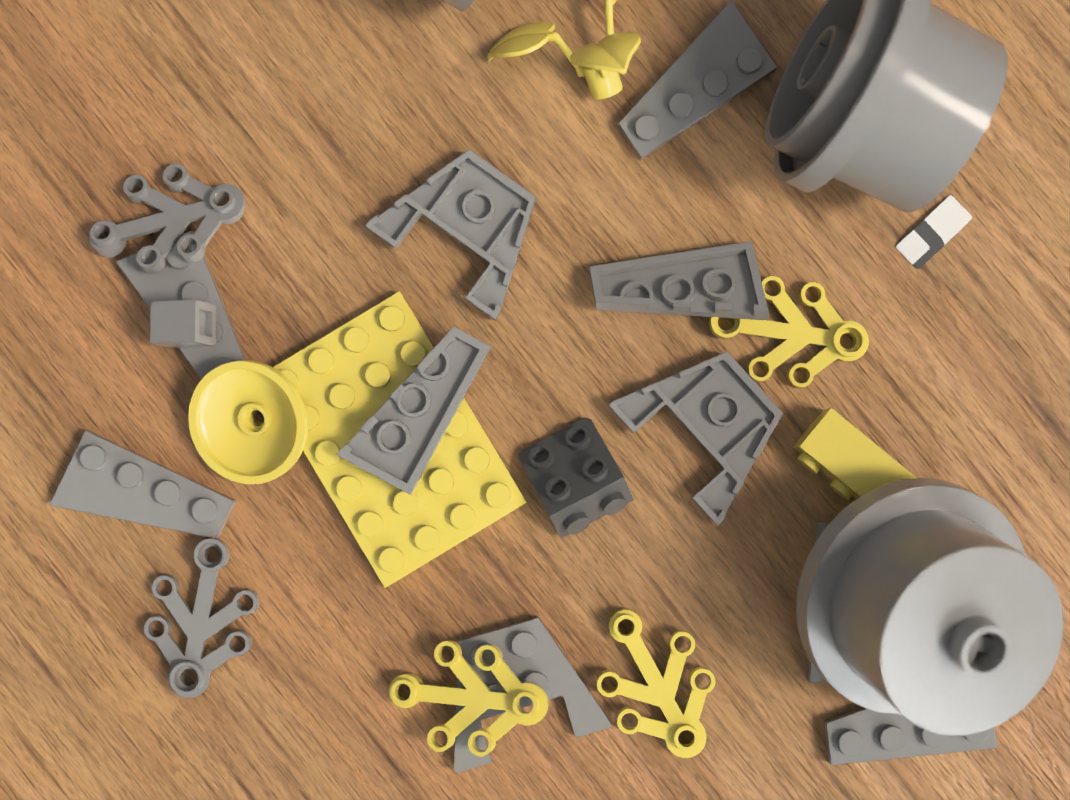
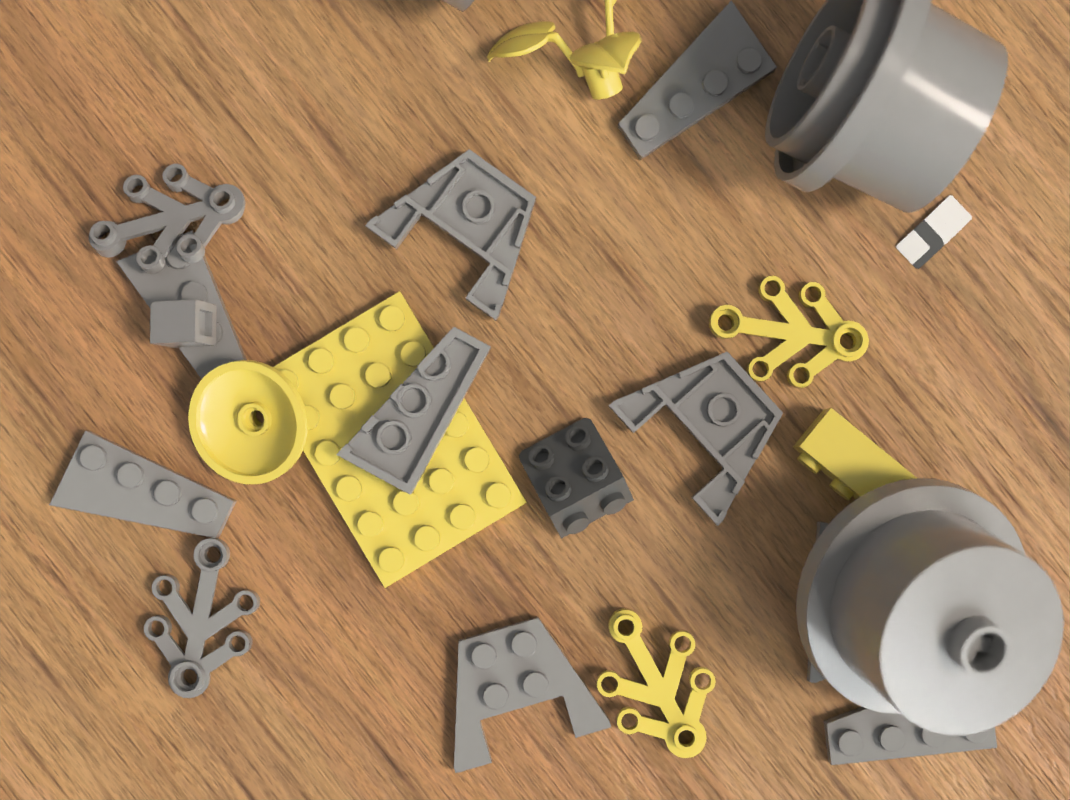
light yellow plant [389,640,549,757] -> none
light grey wing [589,241,769,320] -> none

